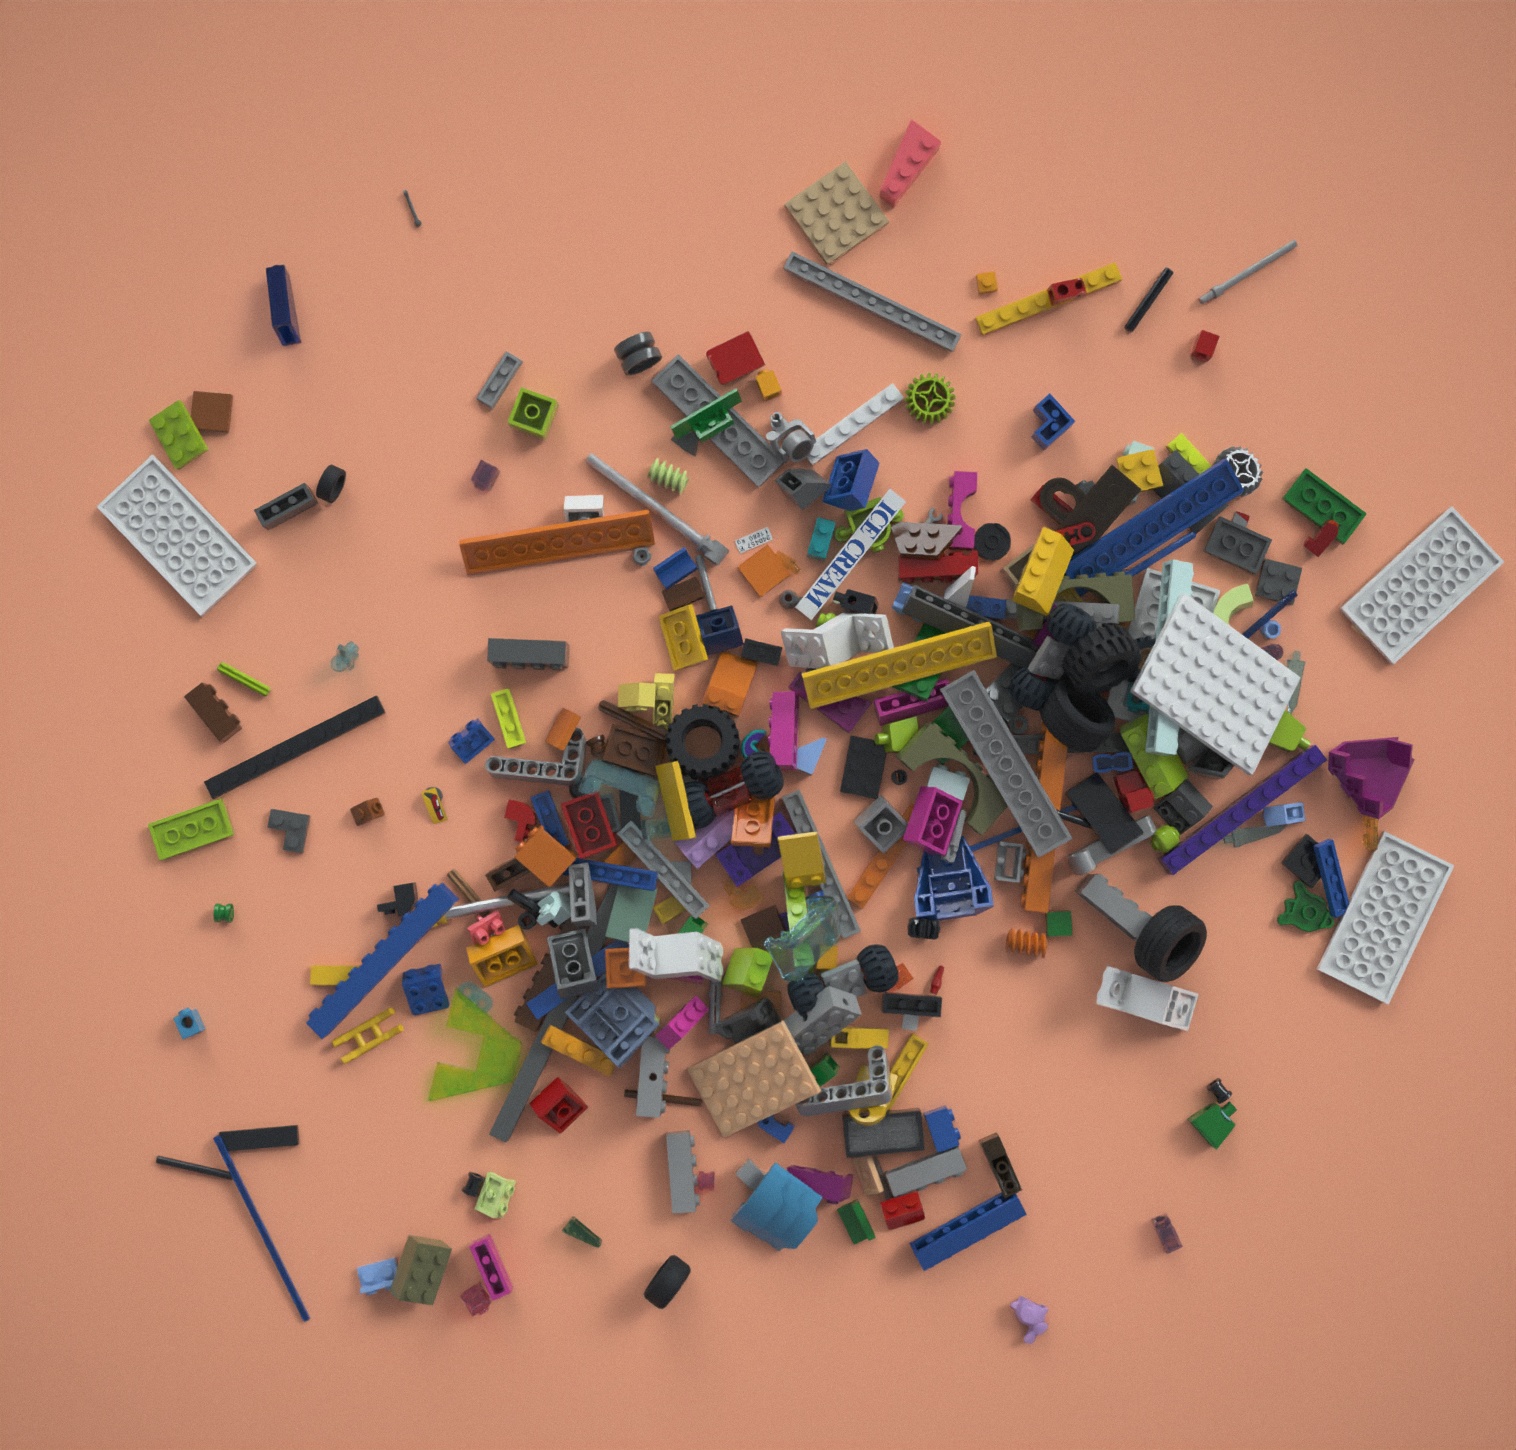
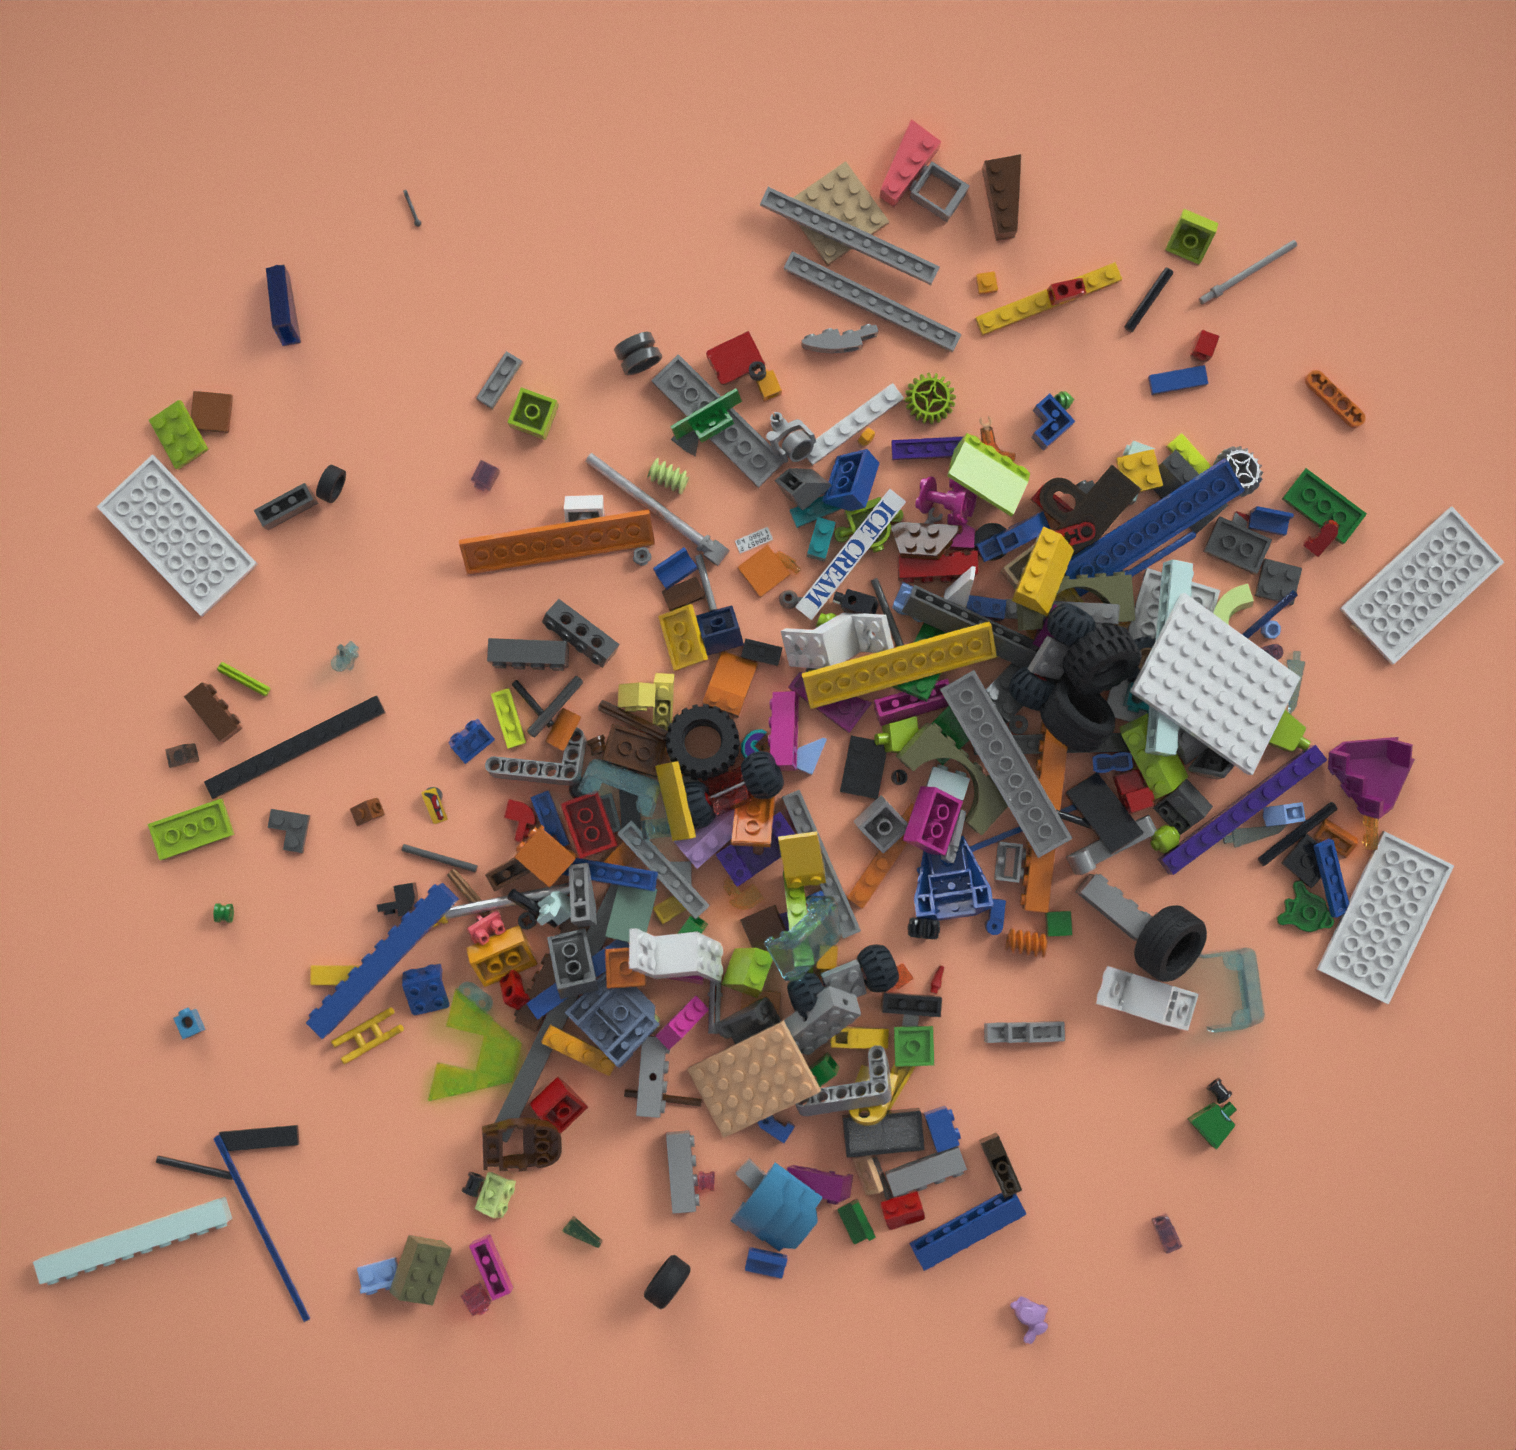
none -> light aqua brick [33,1196,233,1285]
none -> clear smoke bracket [165,743,199,768]
none -> dark grey bar [402,844,478,873]
none -> reddish brown slope [482,1118,562,1171]
none -> red leg [499,970,530,1010]
none -> black bar [511,680,554,728]
none -> dark grey axle [527,676,583,738]
none -> dark grey brick [542,599,620,668]
none -> blue panel [745,1247,788,1278]
none -> black bush [749,361,766,381]
none -> light grey plate [760,187,940,285]
none -> teal plate [789,495,841,528]
none -> light grey slope [801,324,879,354]
none -> light orange tile [857,428,875,447]
none -> dark grey bar [871,578,904,647]
none -> dark purple plate [891,436,964,460]
none -> bright green plate [894,1026,934,1067]
none -> light grey window [909,161,970,222]
none -> dark pink piece [915,476,977,523]
none -> slope [947,433,1030,517]
none -> blue slope [976,511,1051,562]
none -> clear orange arm [979,416,1016,462]
none -> reddish brown wedge [982,154,1021,241]
none -> light grey slope [984,1021,1065,1043]
none -> blue leg [985,899,1006,935]
none -> bright green plate [1054,391,1074,410]
none -> blue tile [1148,365,1209,395]
none -> lime slope [1165,209,1218,265]
none -> clear light blue windscreen [1199,947,1265,1033]
none -> blue panel [1248,506,1294,536]
none -> black axle [1258,802,1338,866]
none -> orange beam [1305,370,1366,428]
none -> orange slope [1314,819,1358,858]

